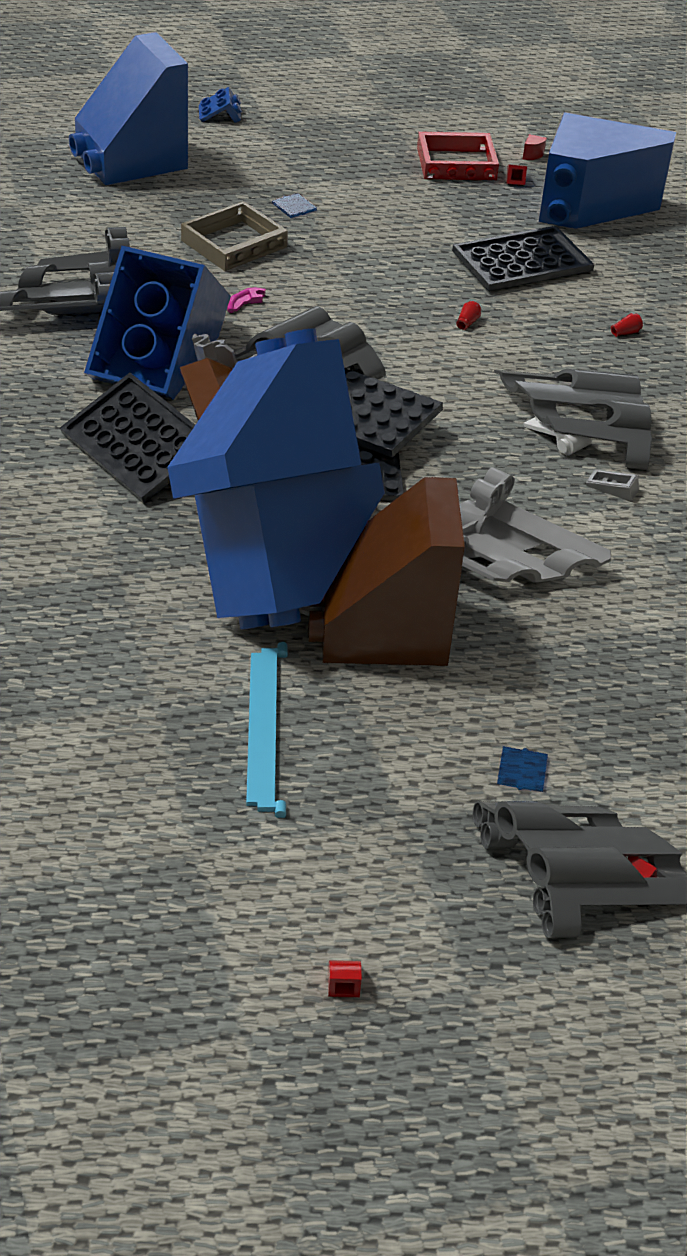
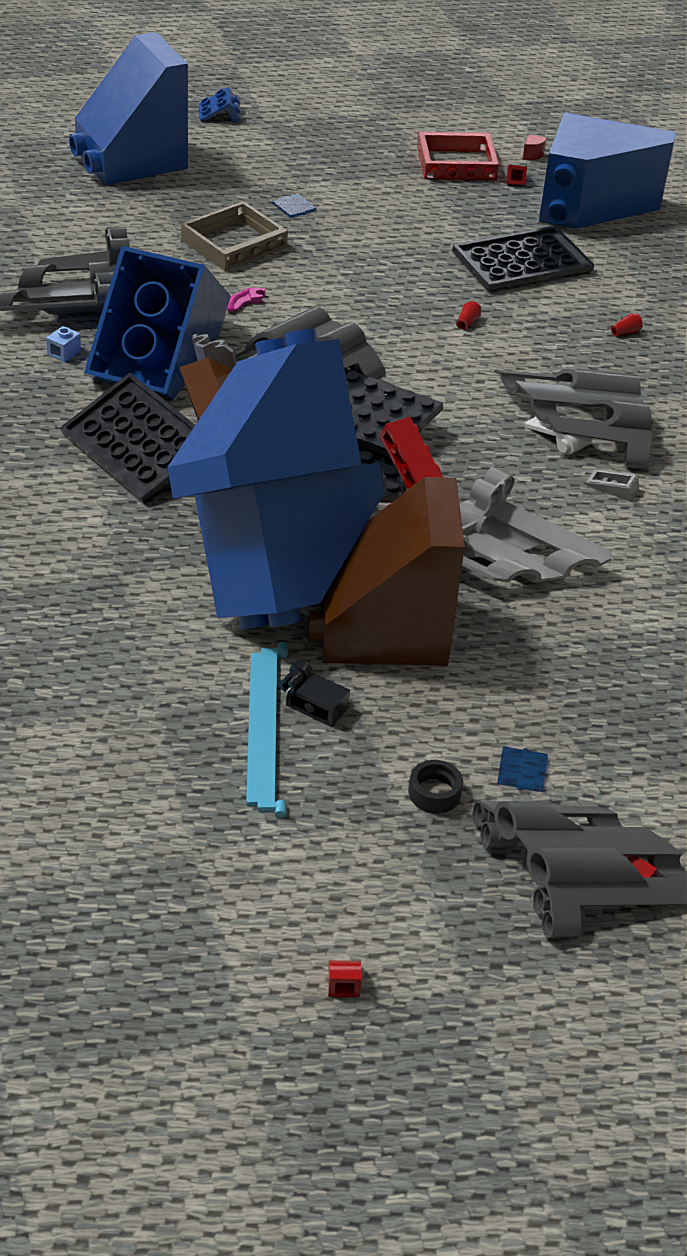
none -> light blue brick [46,326,81,363]
none -> black hinge [279,660,350,727]
none -> red brick [380,417,443,489]
none -> black tyre [408,759,464,814]

